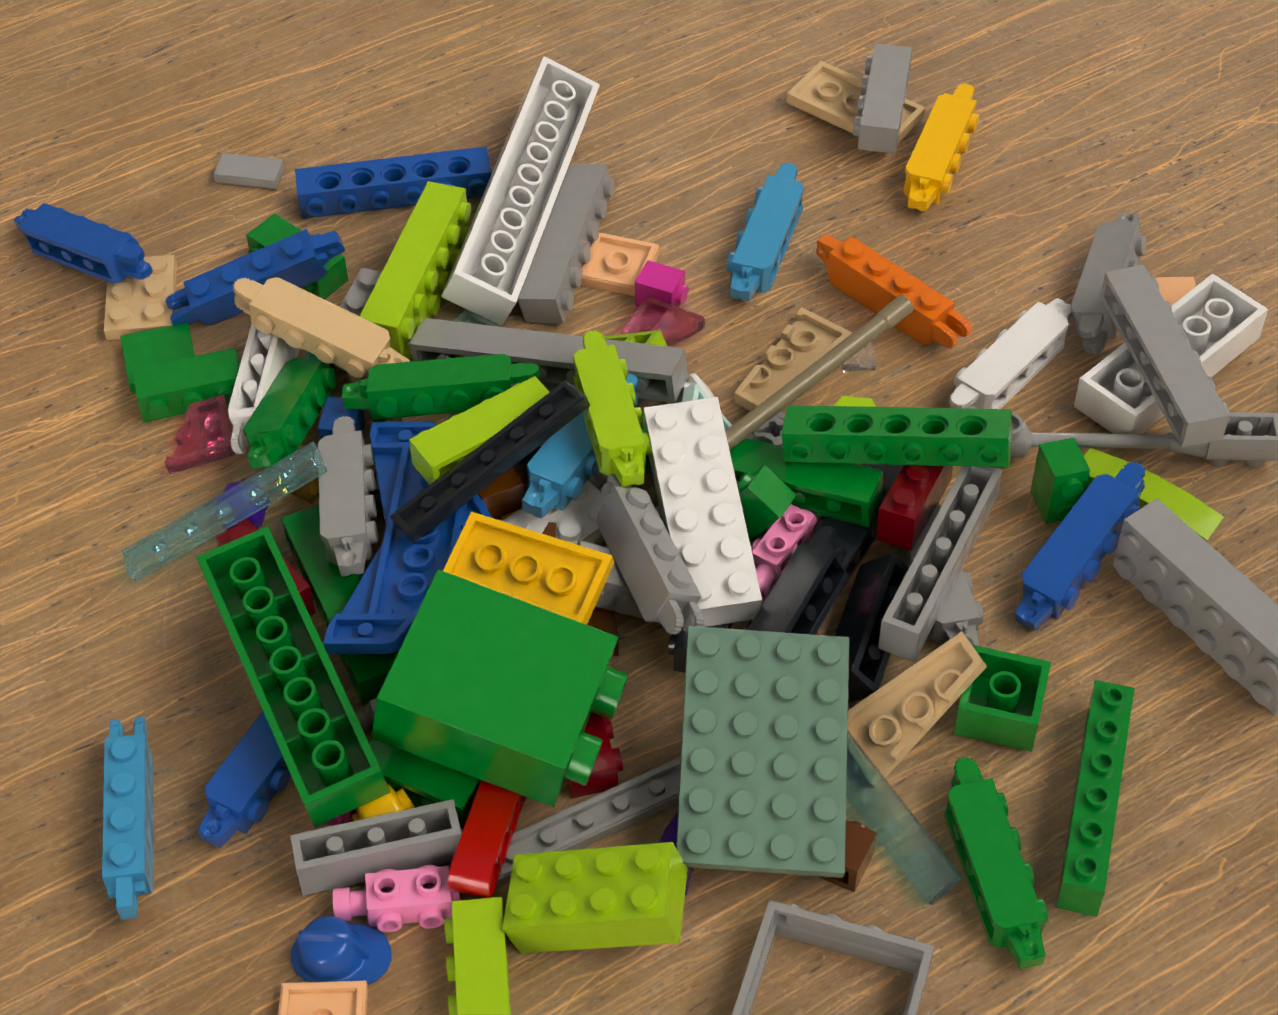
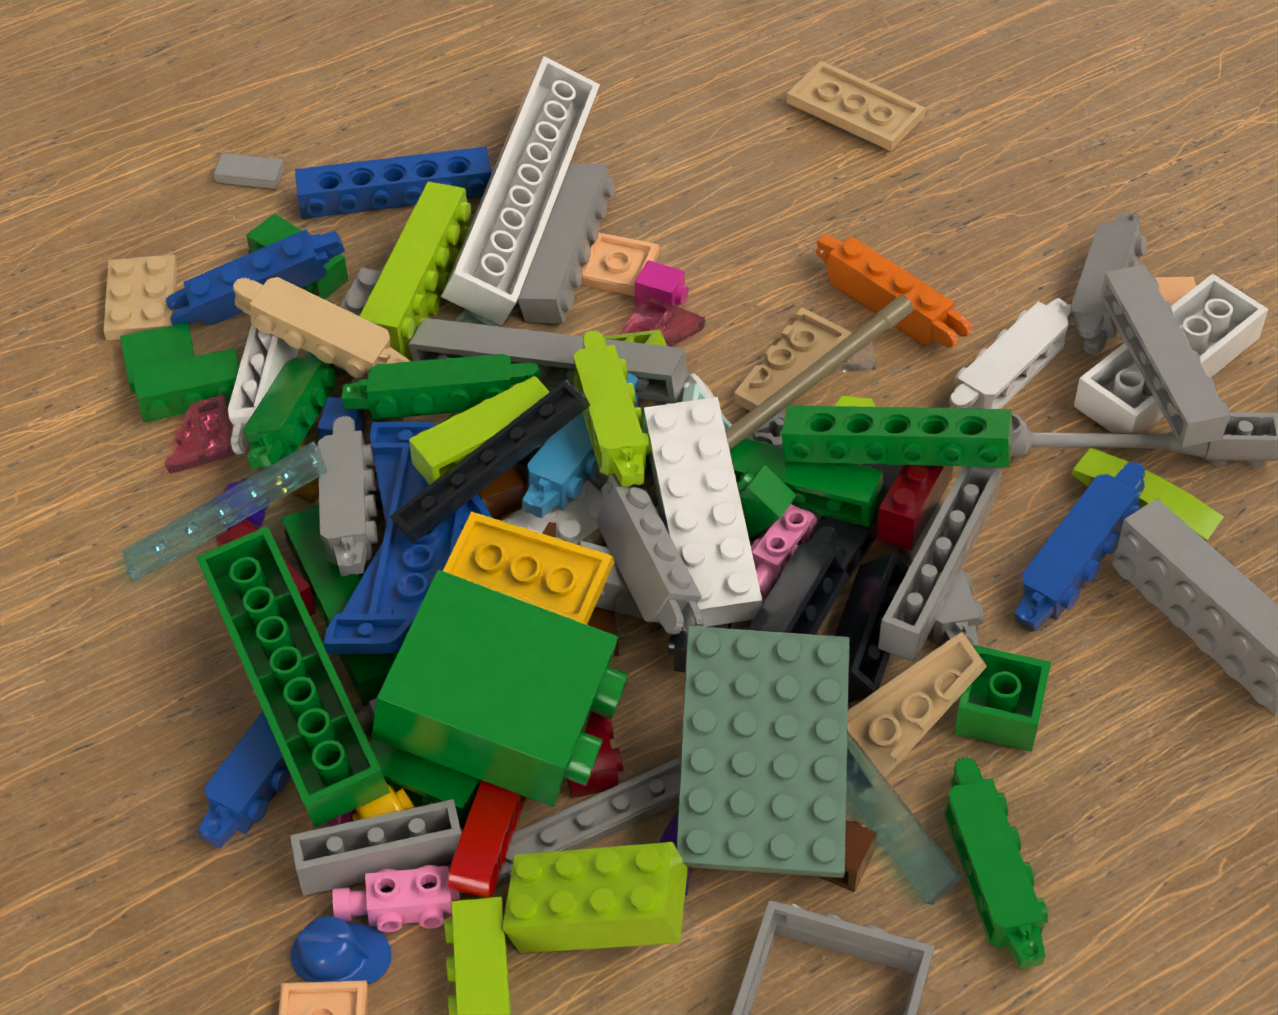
blue hinge [14,203,153,284] -> none
dark azure hinge [102,717,154,920] -> none
dark azure hinge [726,163,804,301] -> none
light grey brick [853,44,912,154] -> none
yellow hinge [903,83,979,212] -> none
green brick [1030,437,1090,524] -> none
green brick [1056,680,1135,917] -> none

